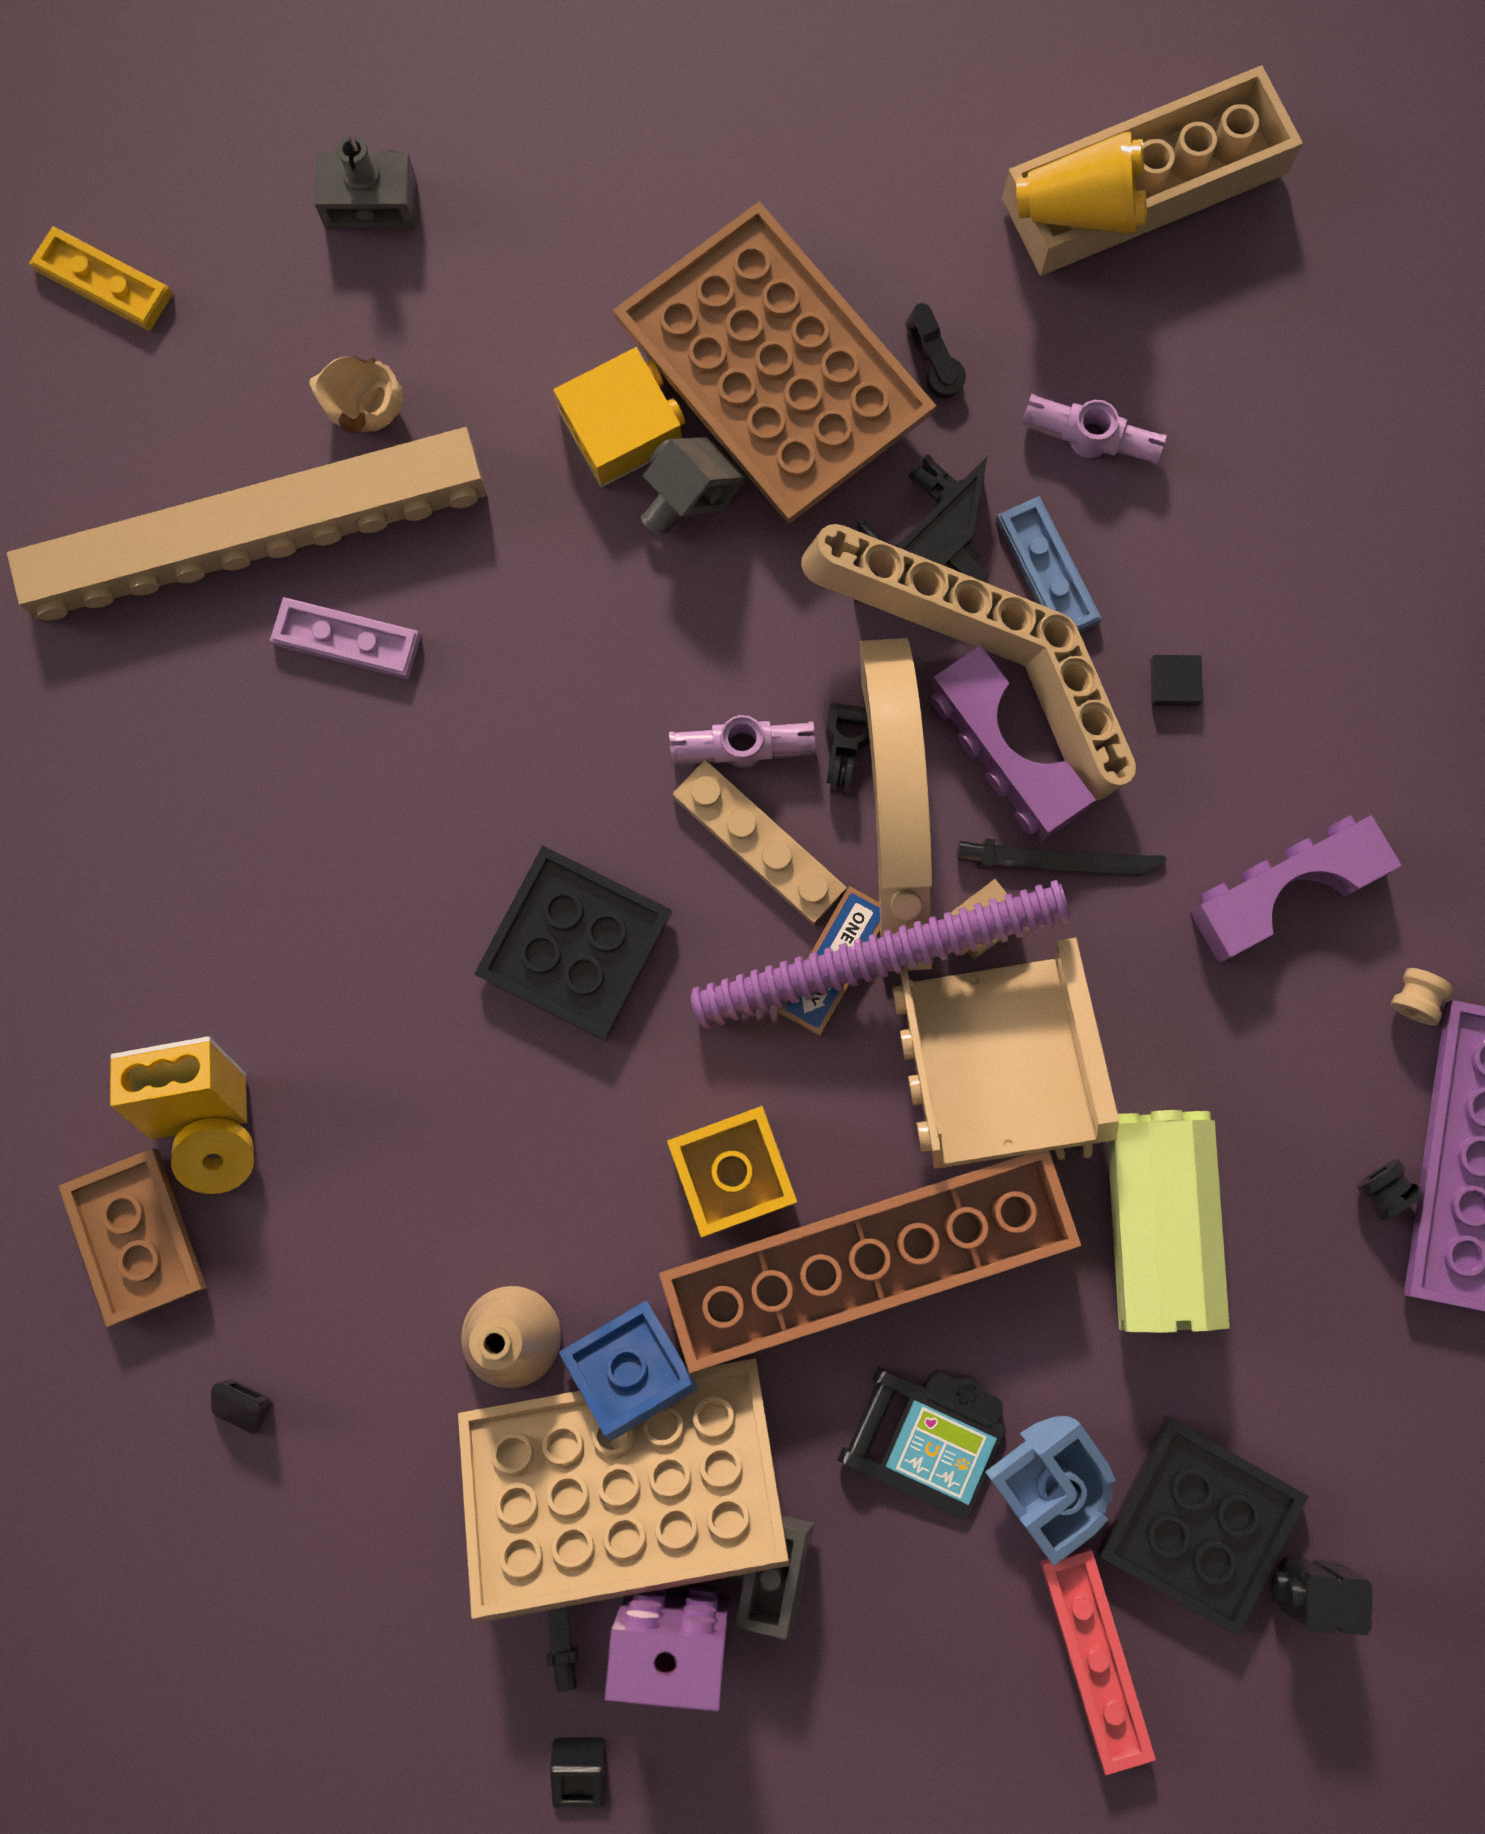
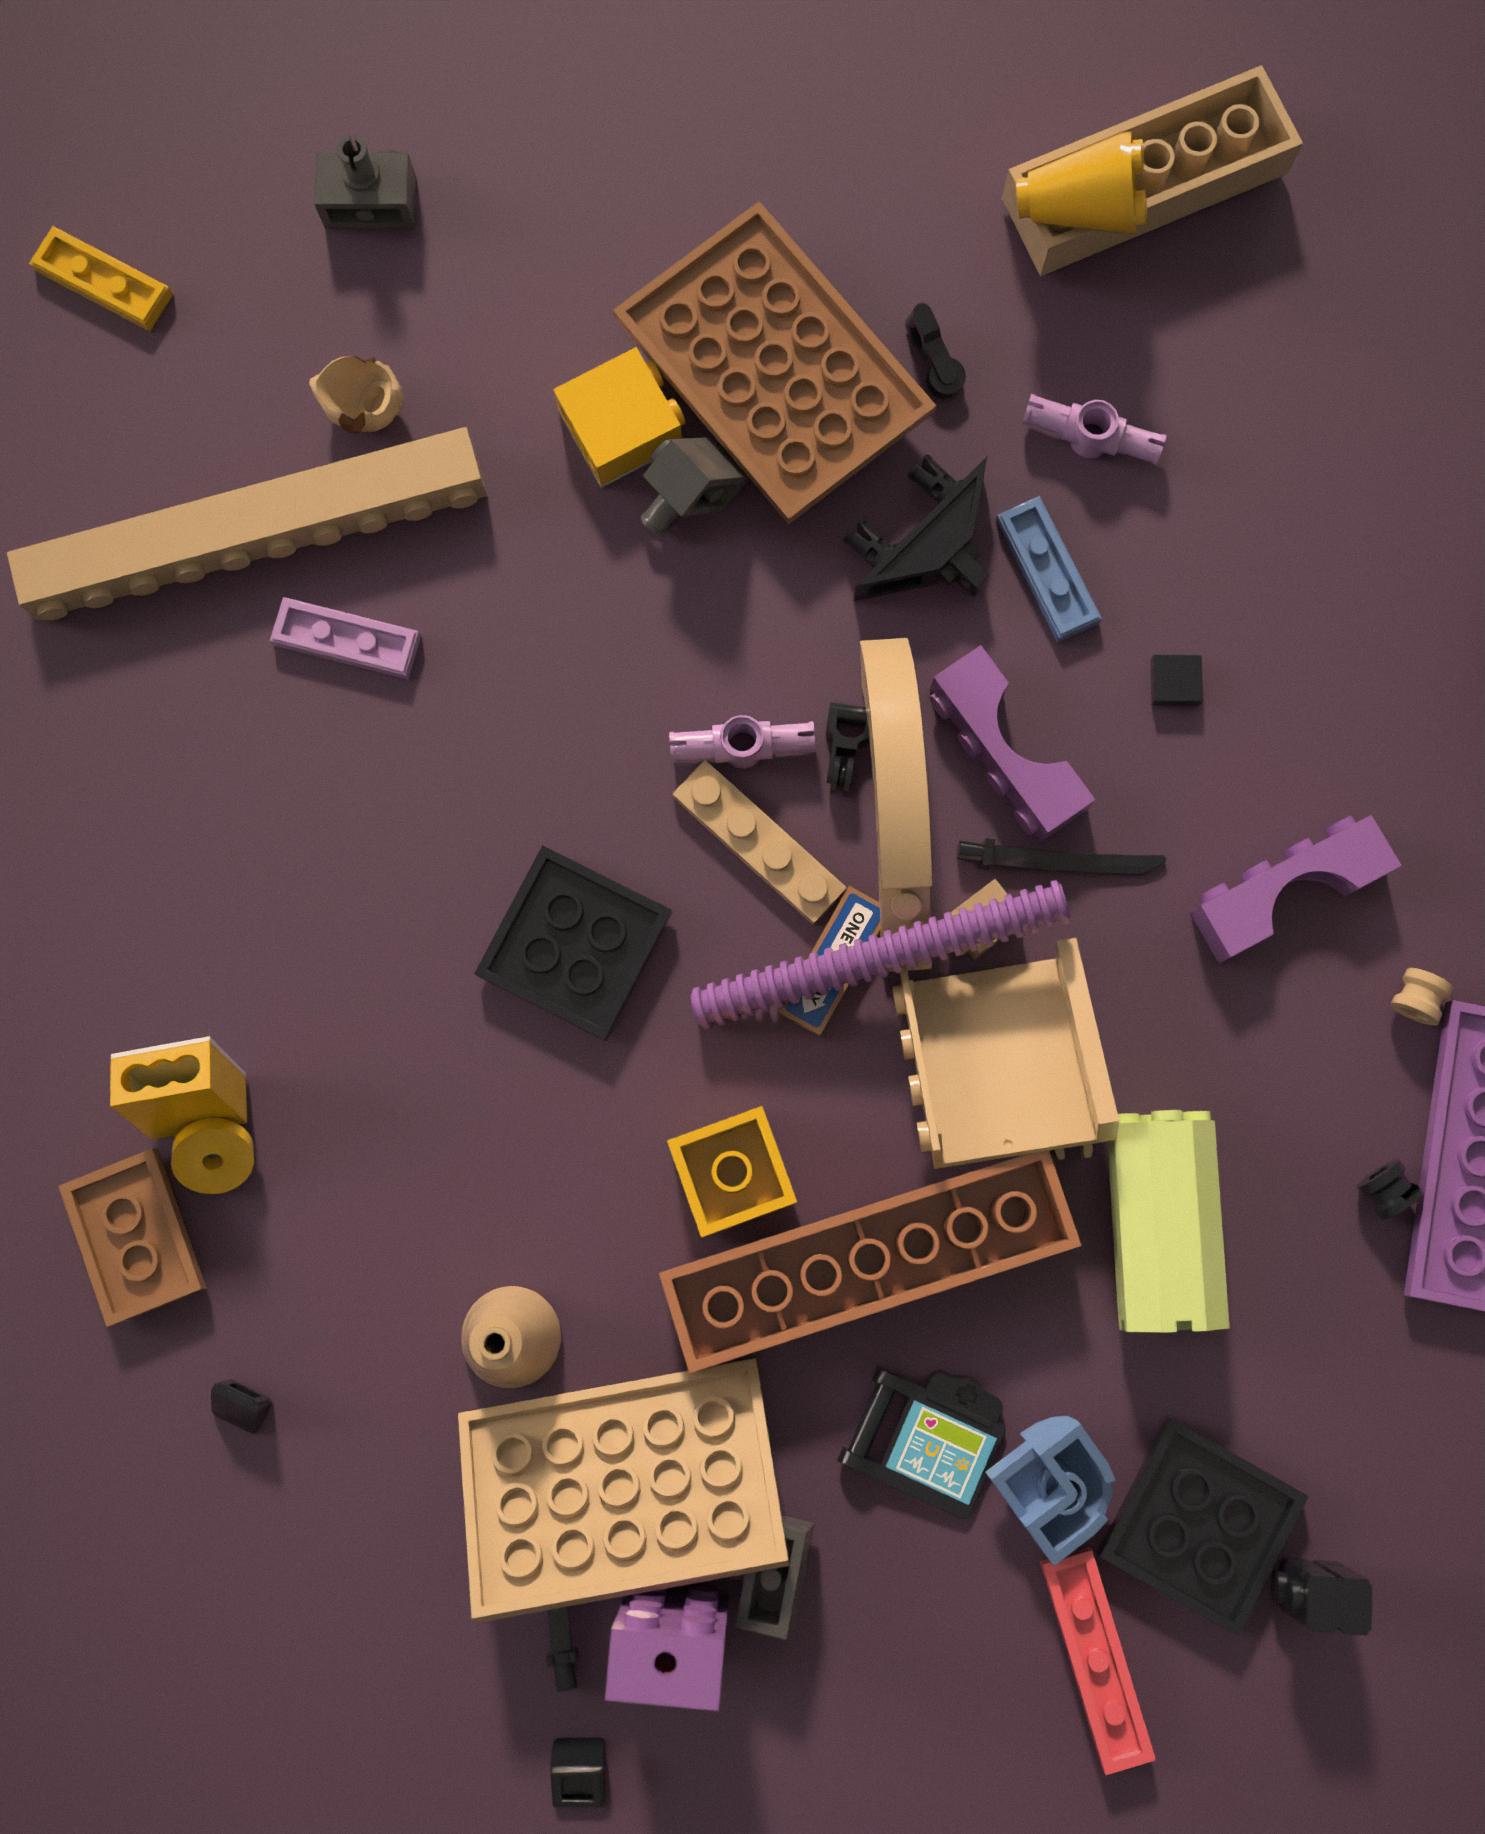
blue plate [559,1300,698,1443] -> none
tan beam [801,524,1136,801] -> none

